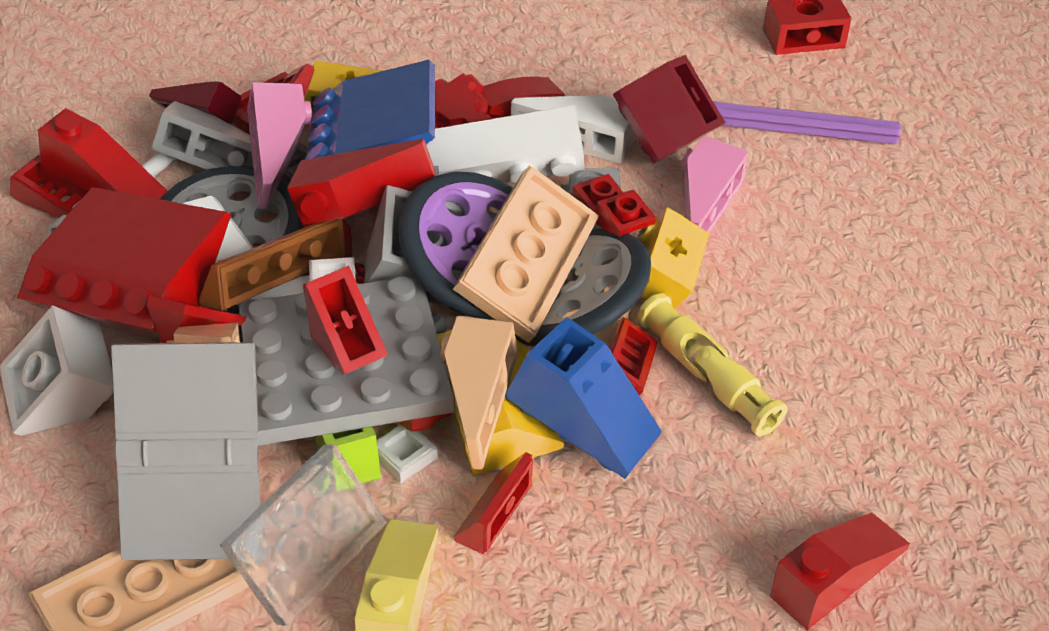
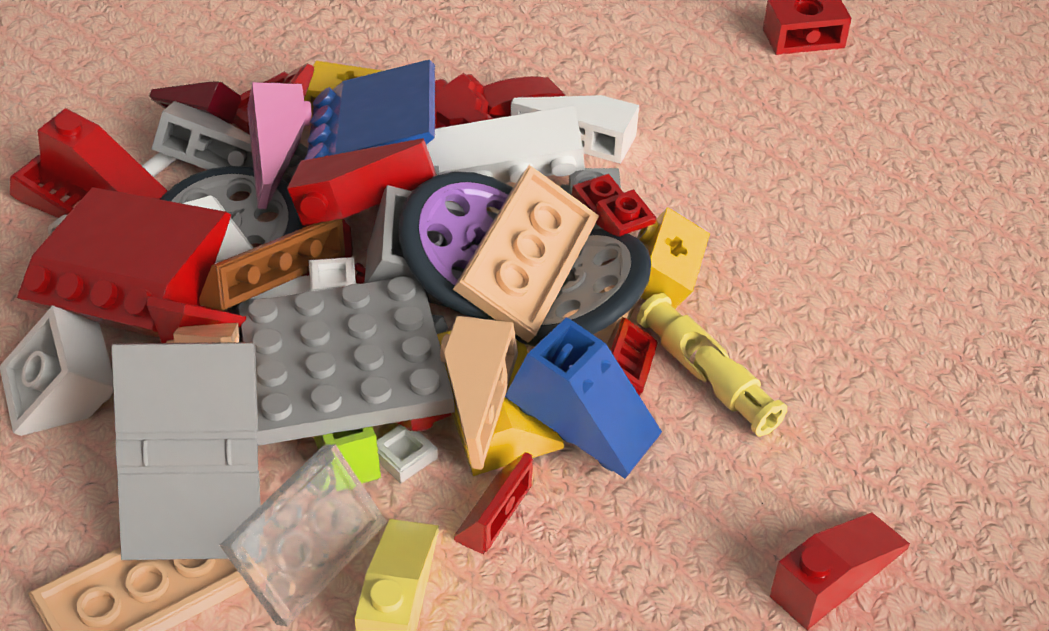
red slope [303,266,388,375] -> none
dark red slope [613,54,725,164] -> none
bright pink slope [681,136,748,232] -> none
medium lavender axle [713,101,901,145] -> none

